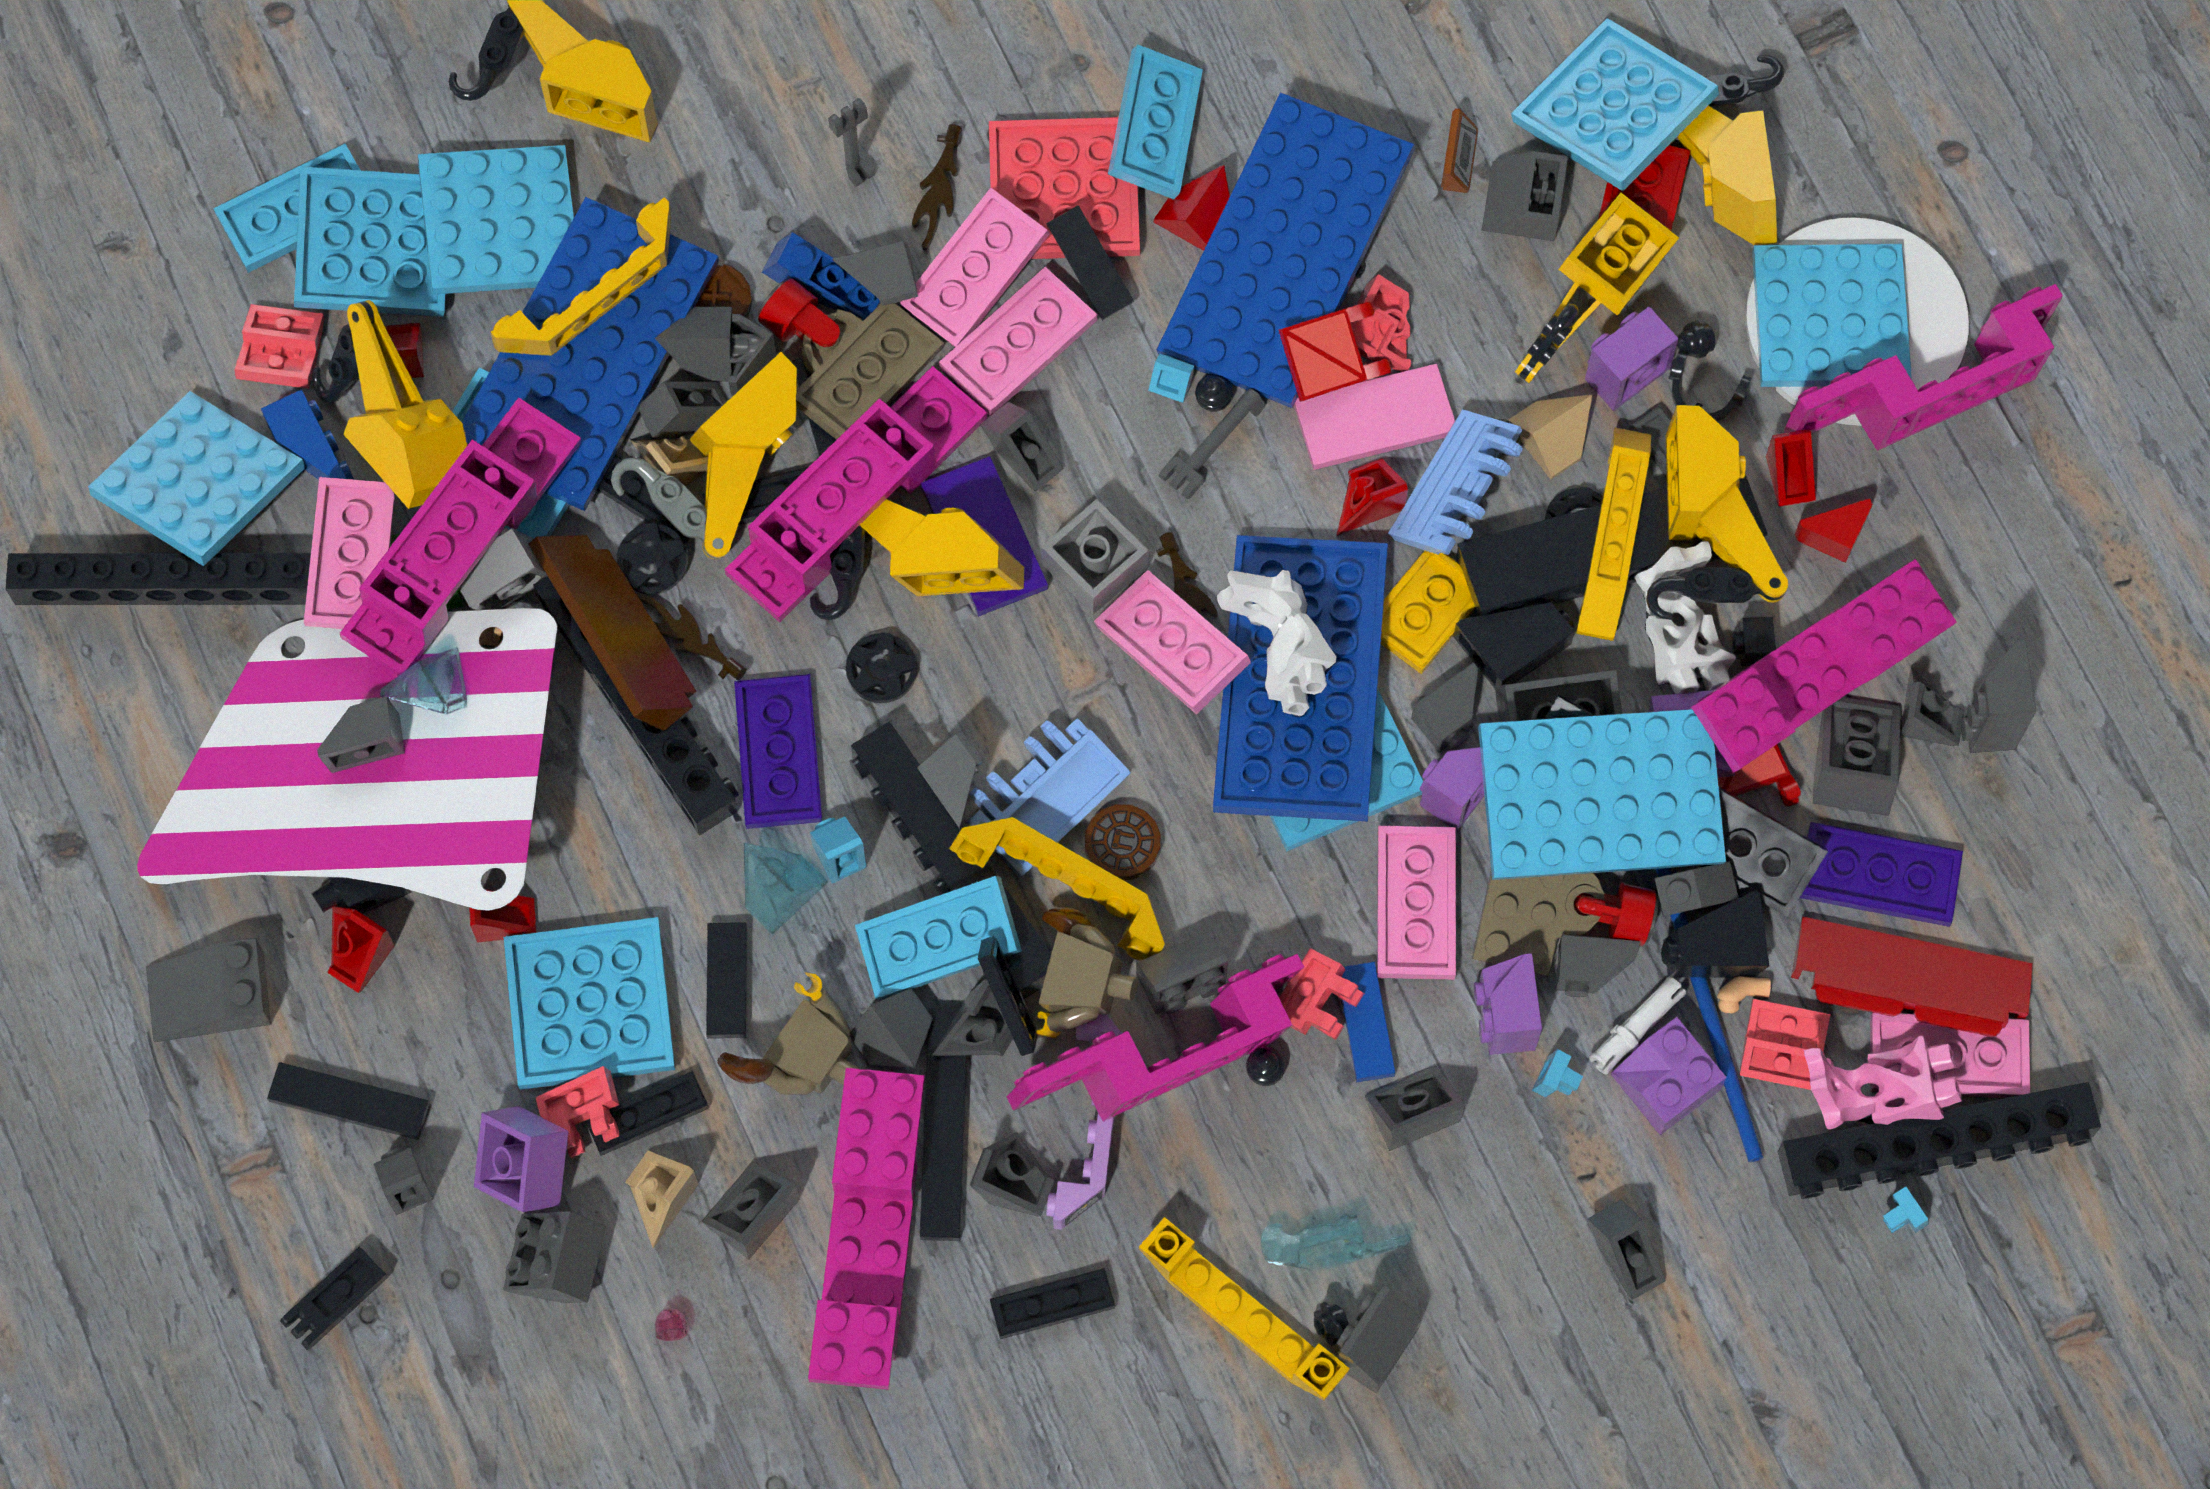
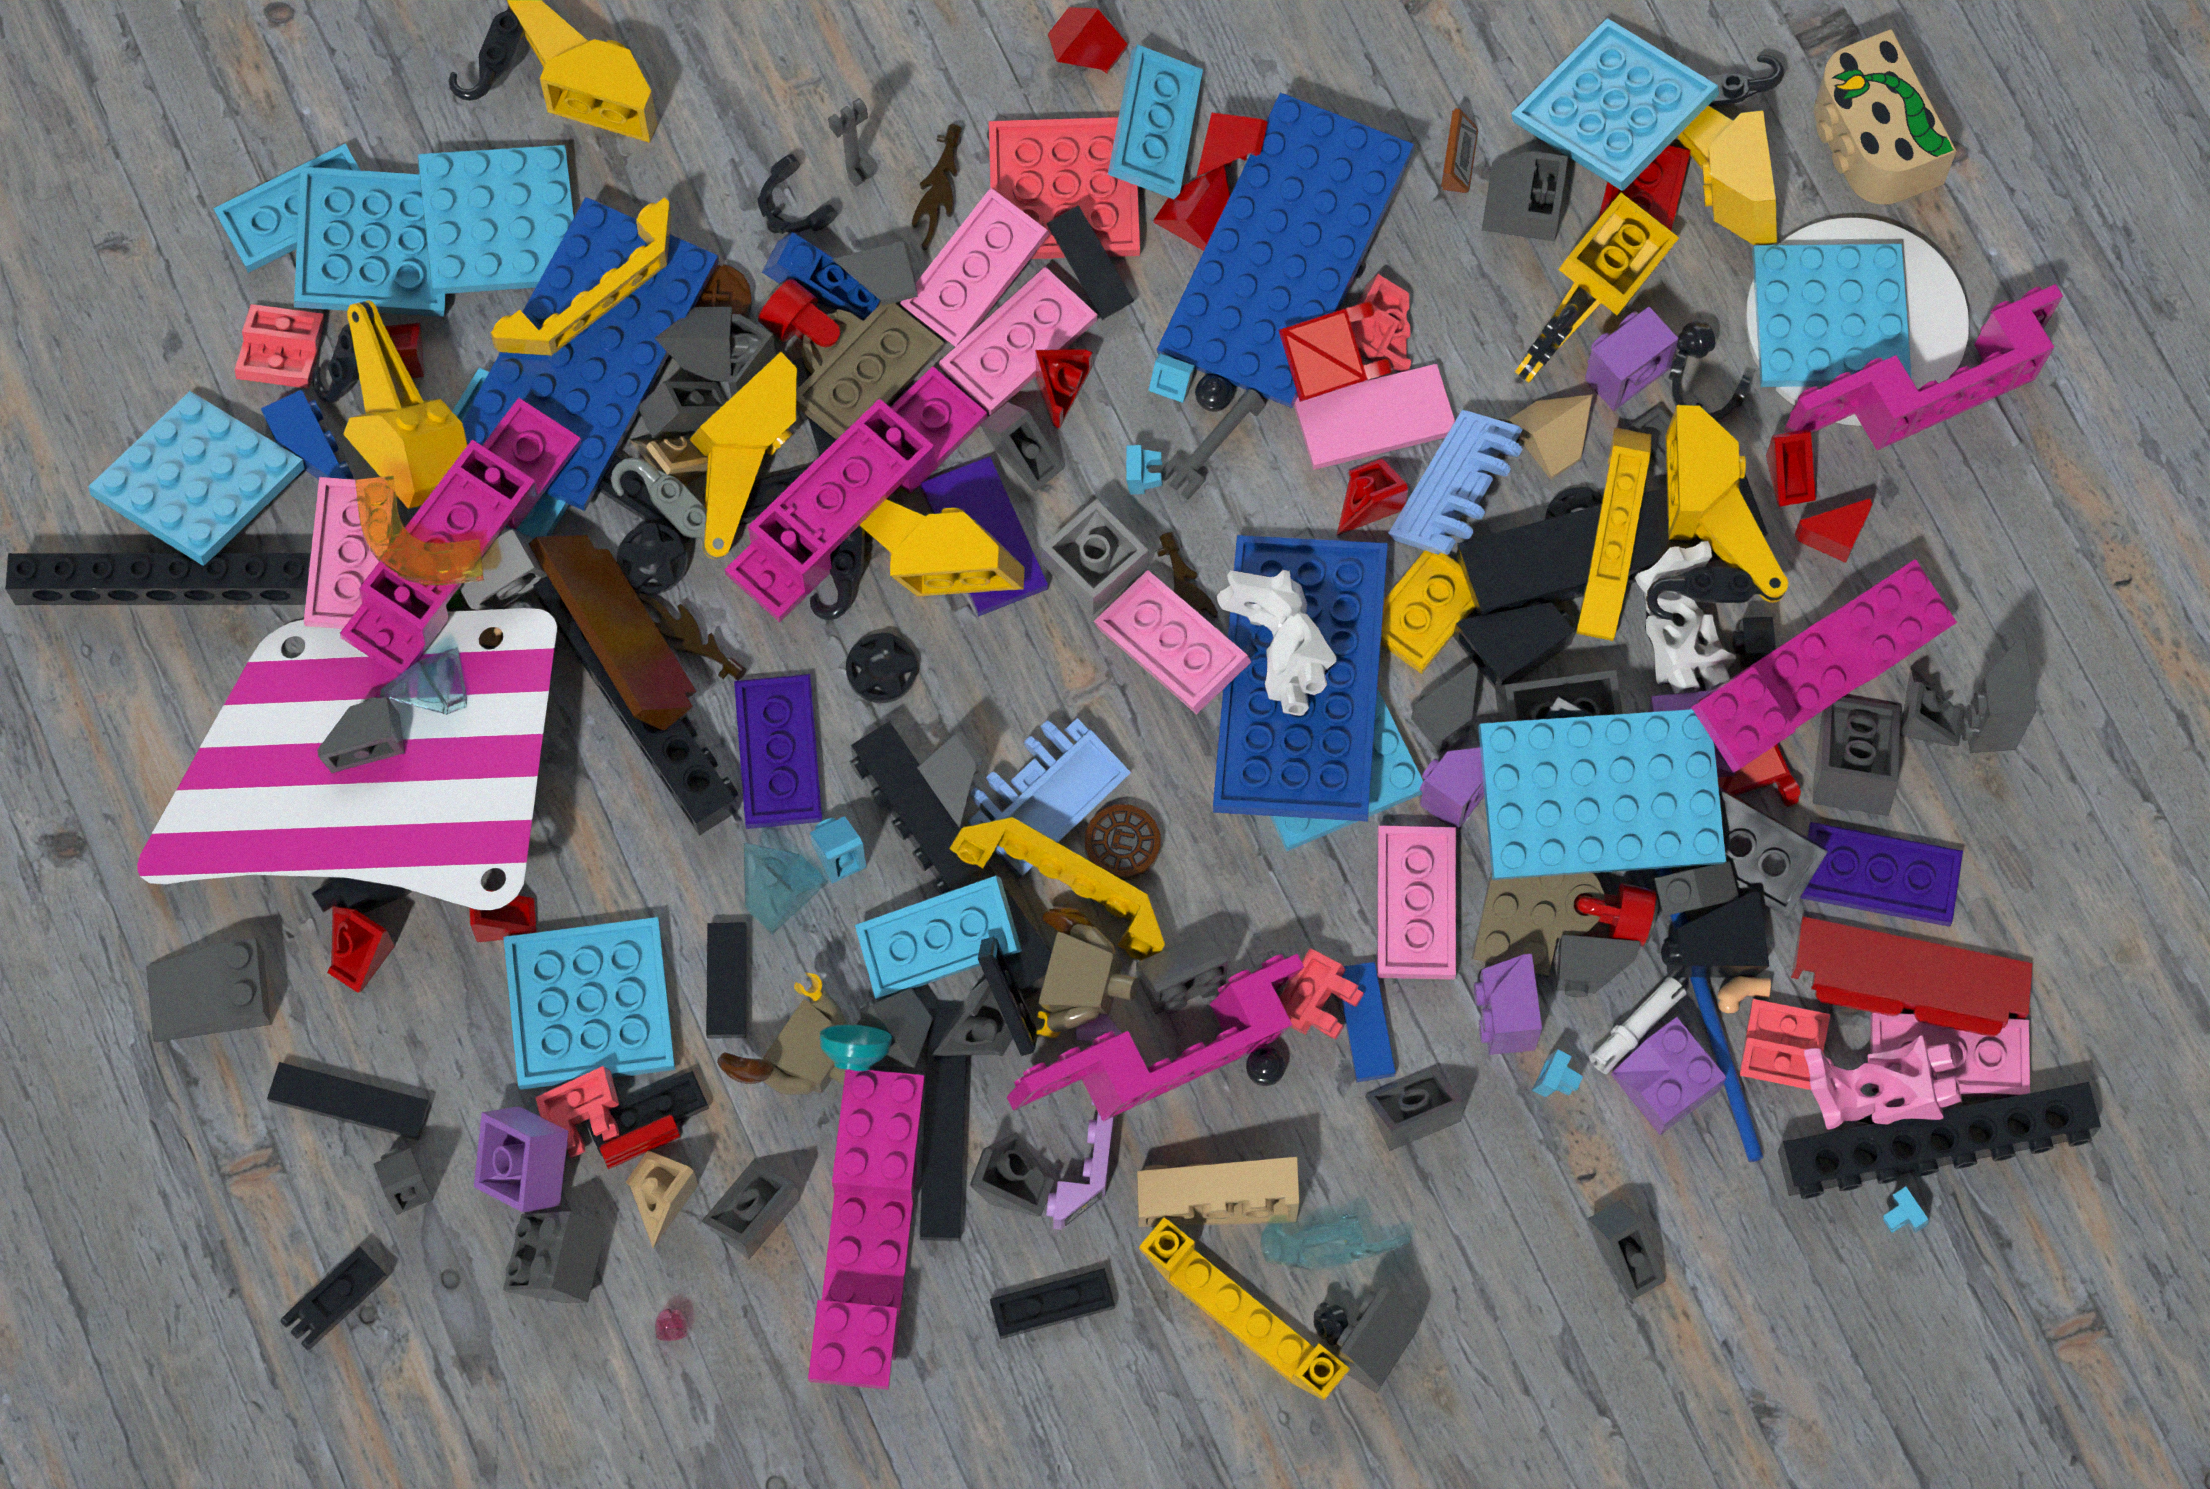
none -> clear yellow plate [355,476,484,585]
none -> red tile [599,1115,680,1170]
none -> black piece [757,154,837,234]
none -> teal piece [819,1025,892,1071]
none -> red slope [1035,349,1092,429]
none -> red slope [1048,7,1128,74]
none -> medium azure tile [1126,445,1163,495]
none -> tan wedge [1137,1157,1299,1227]
none -> red slope [1196,112,1268,177]
none -> tan brick [1814,29,1956,205]

